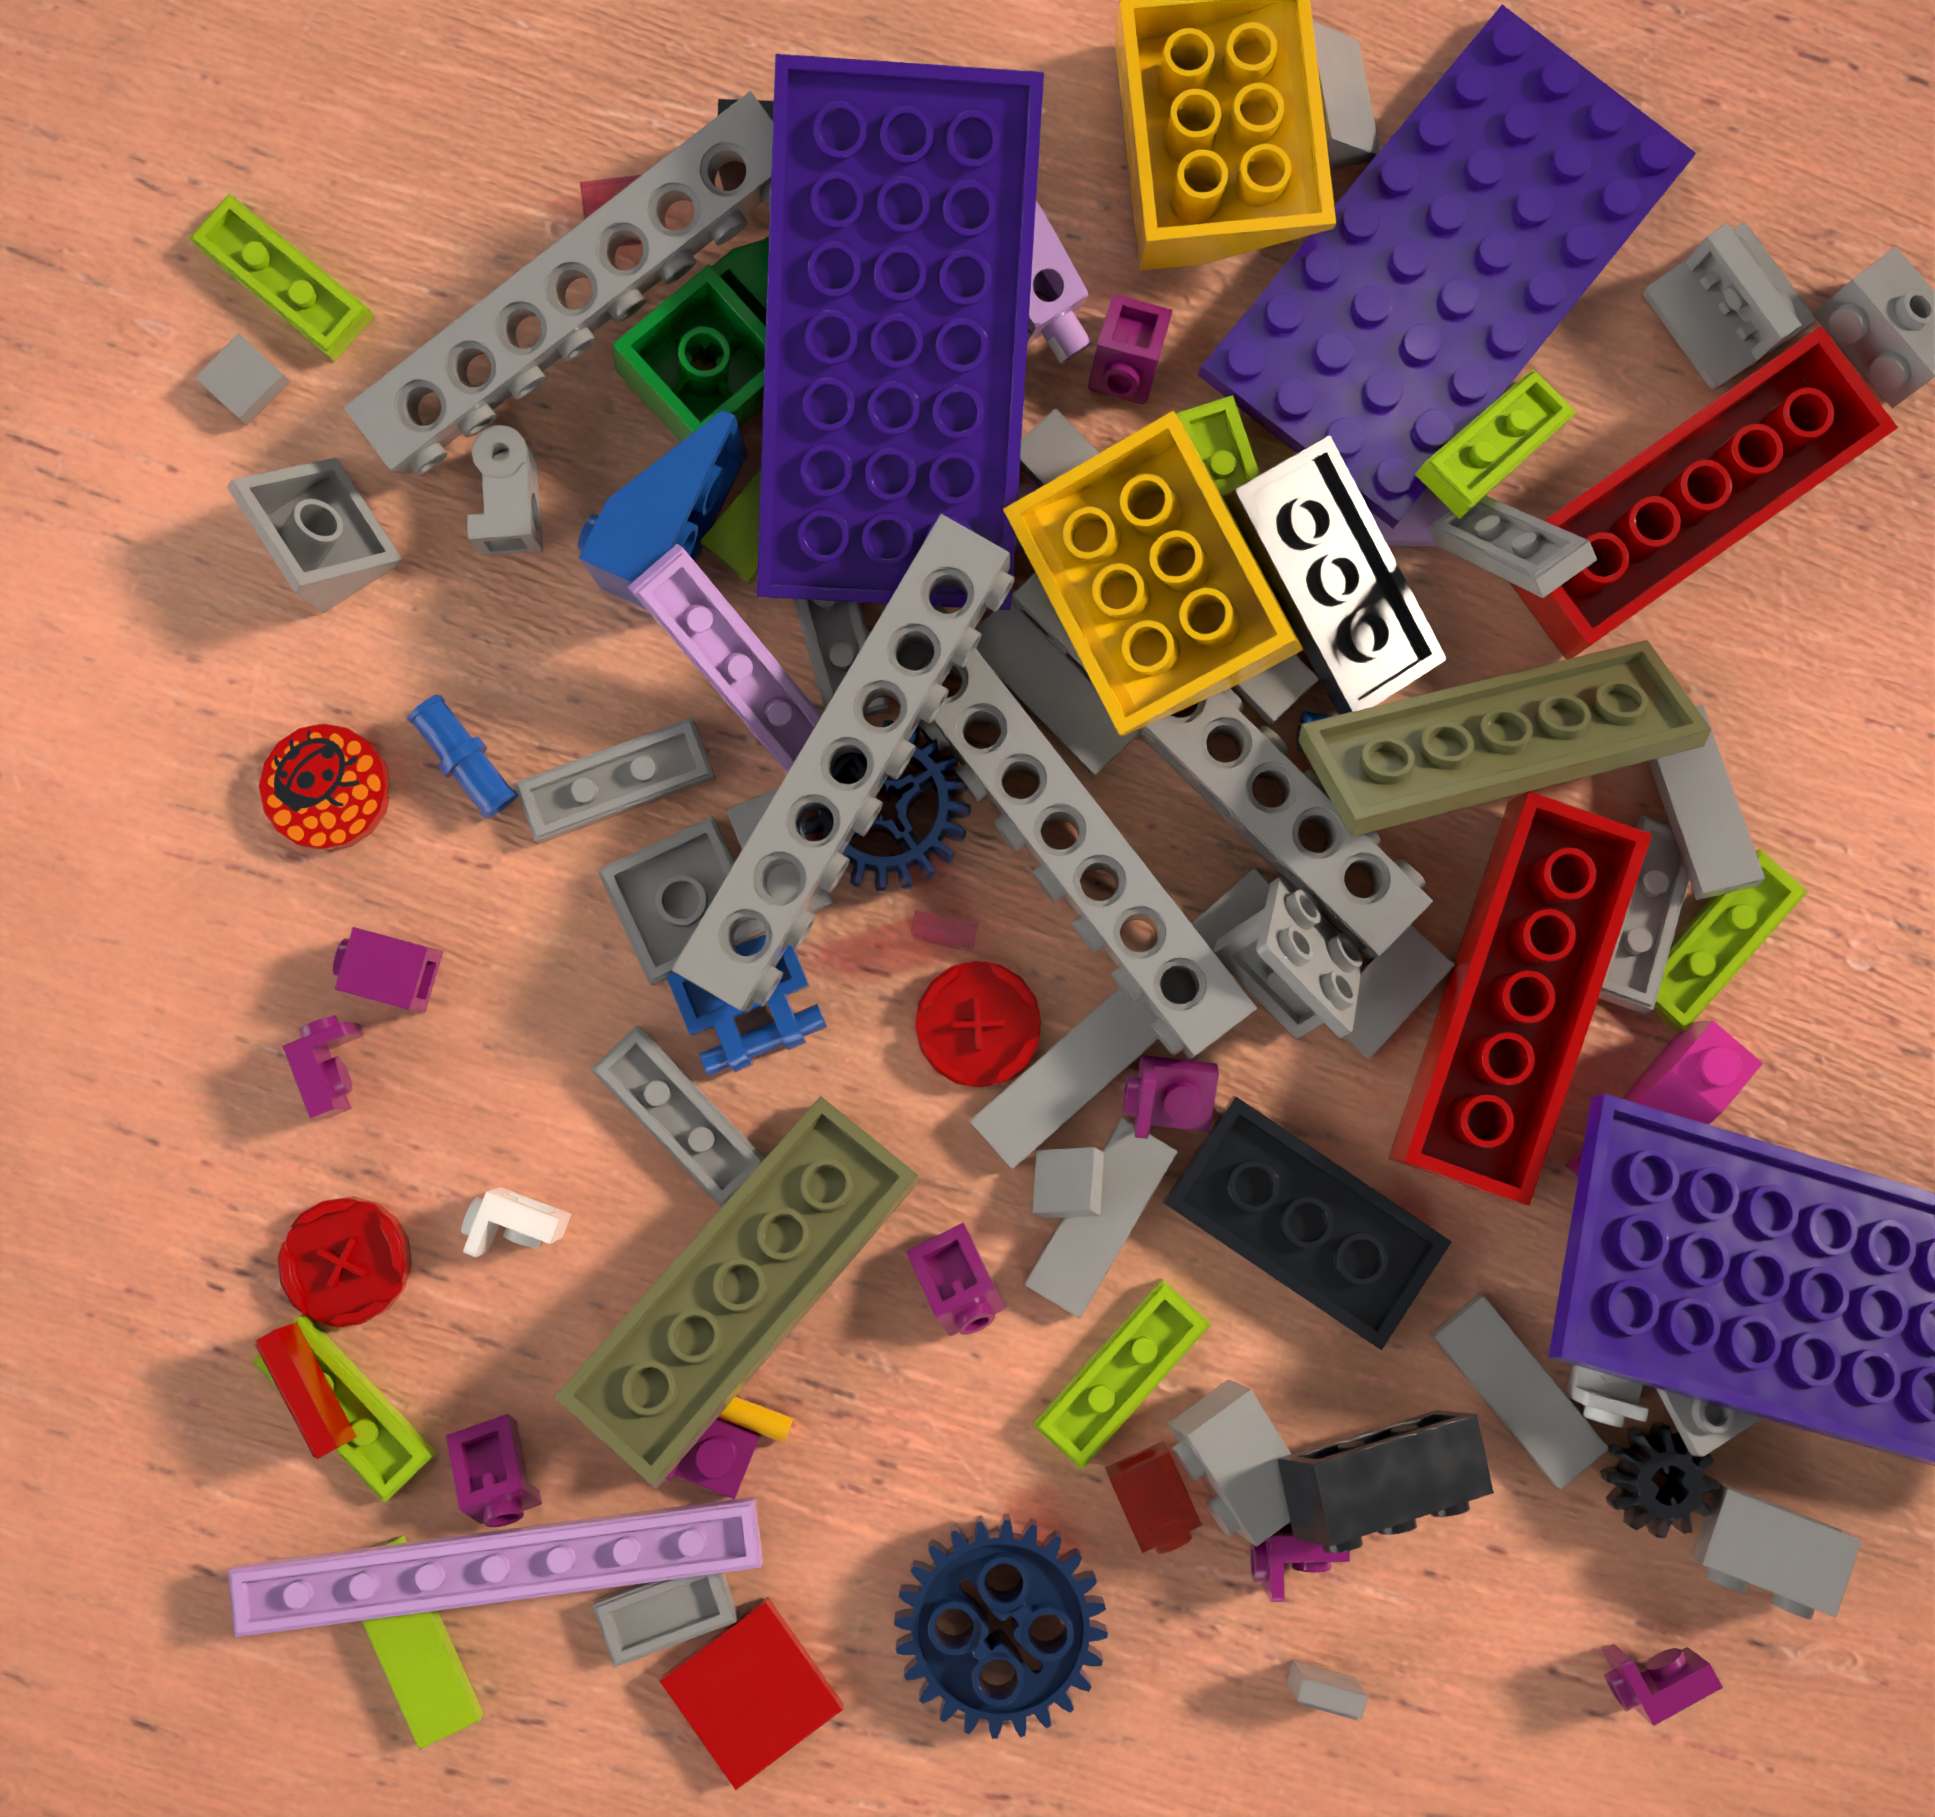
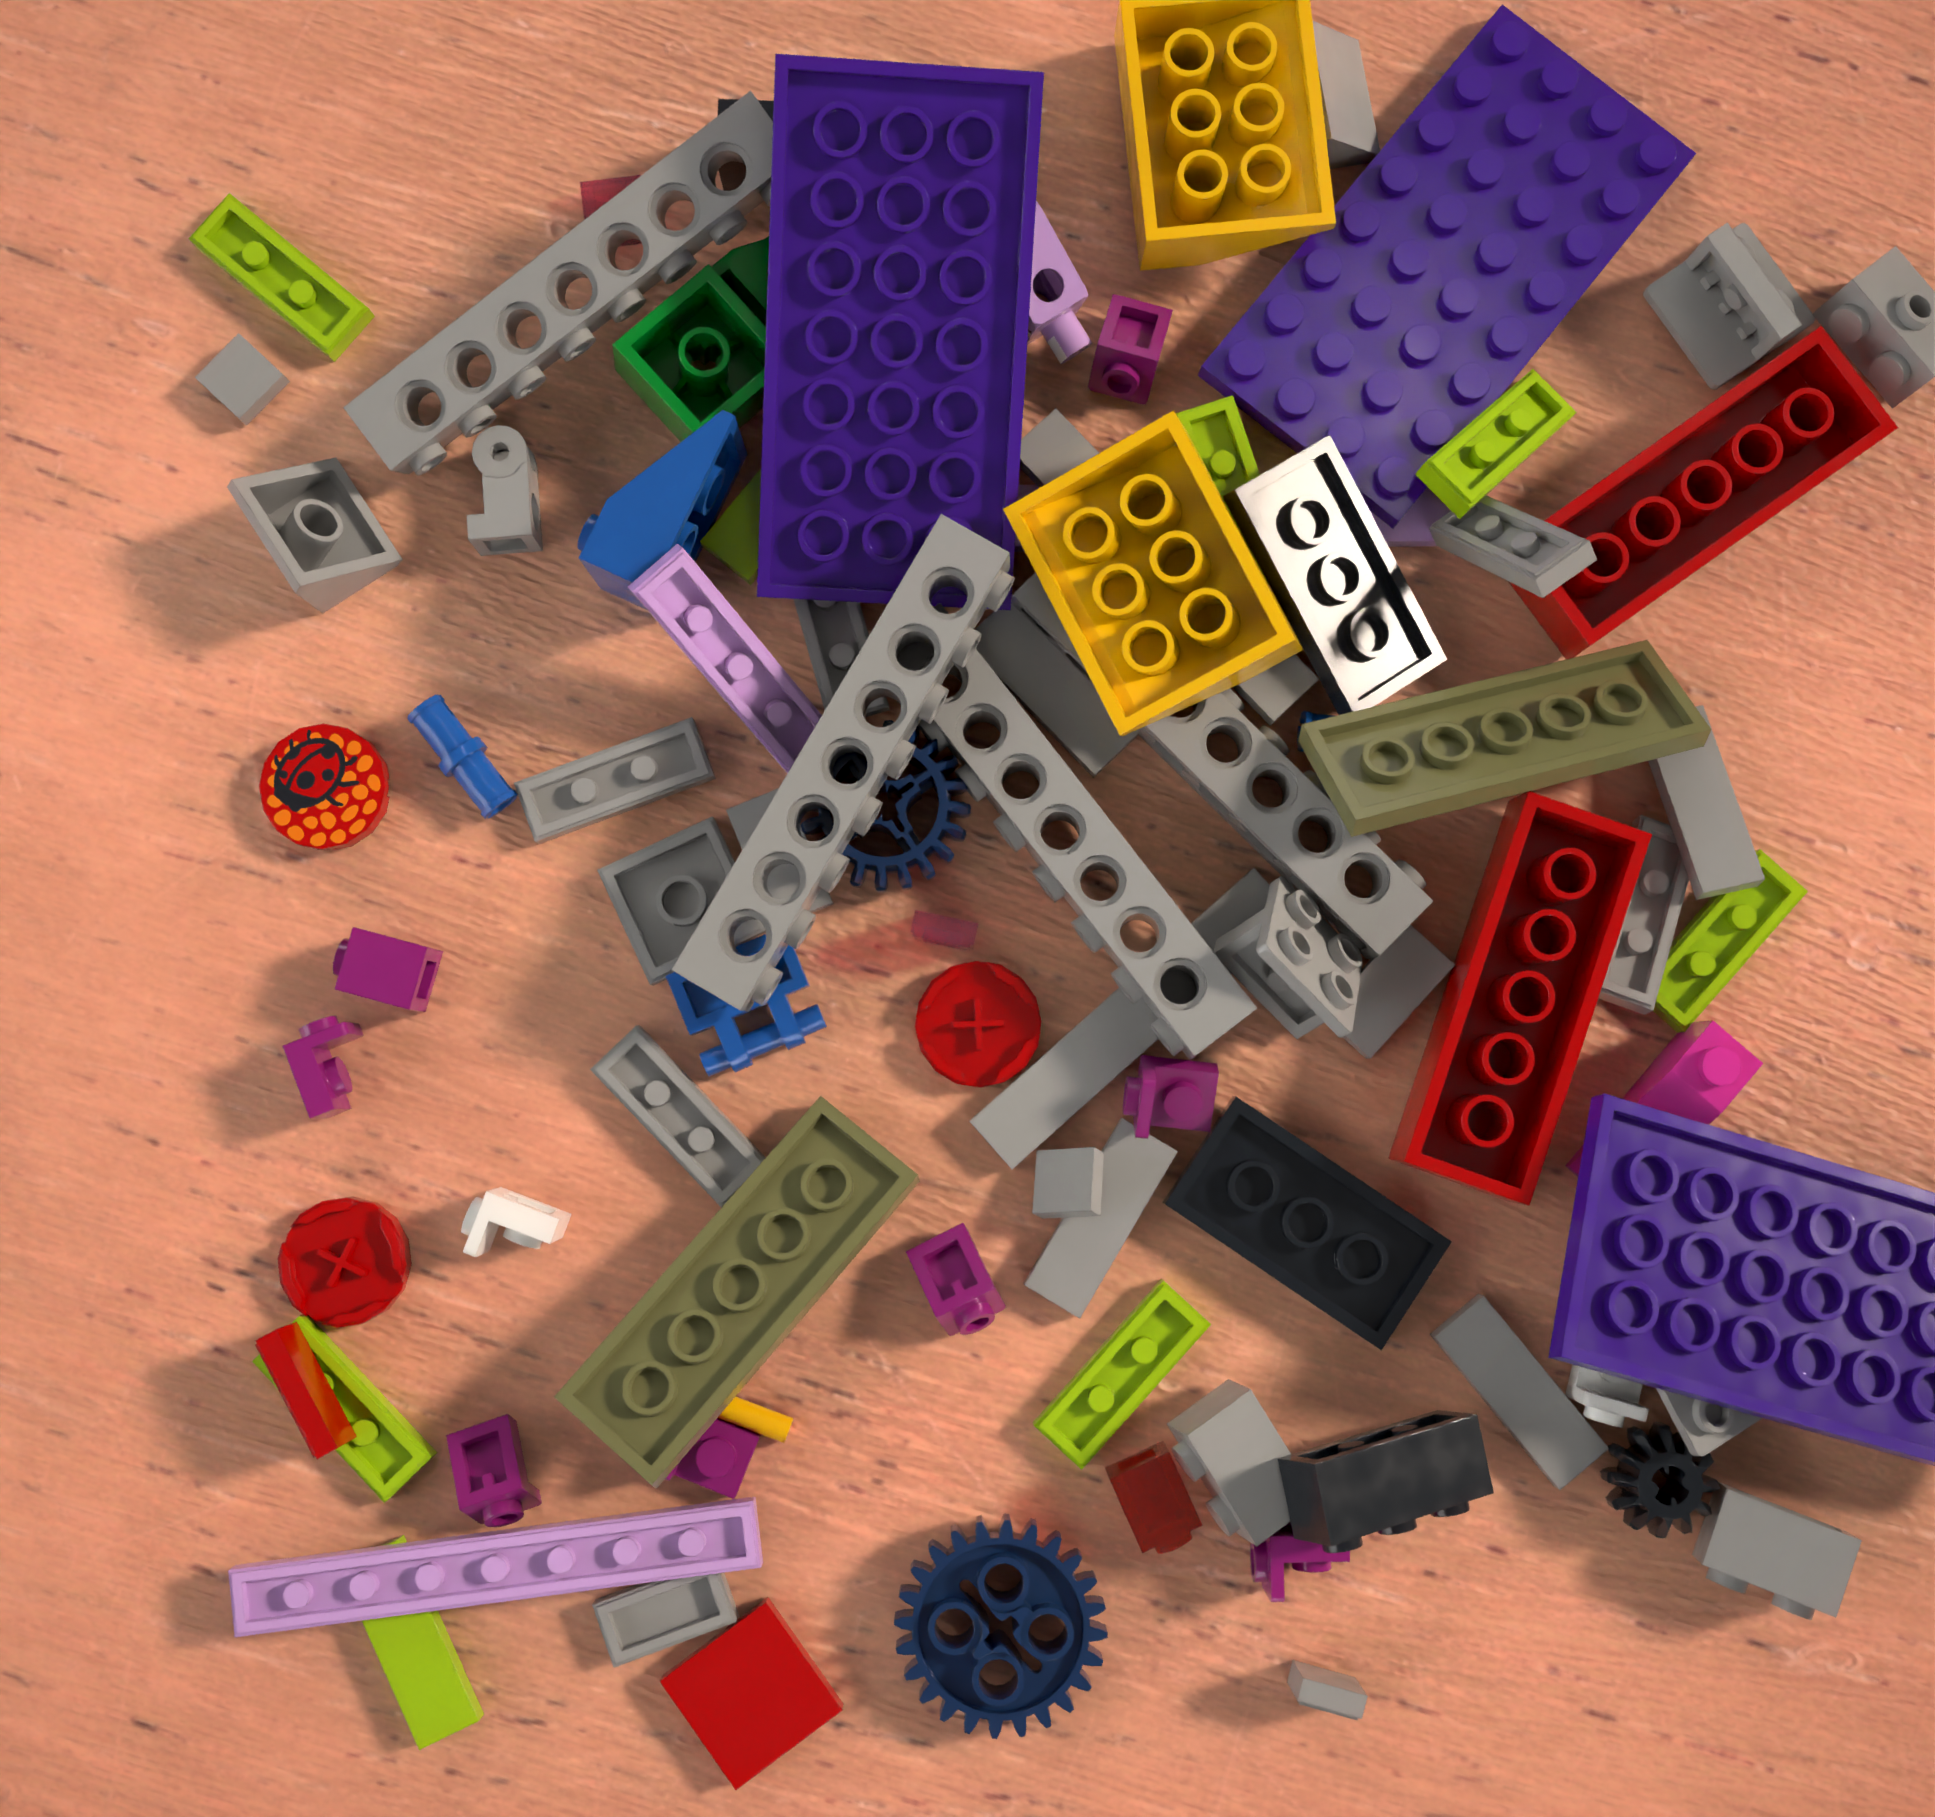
magenta bracket [1602,1644,1723,1726] -> none

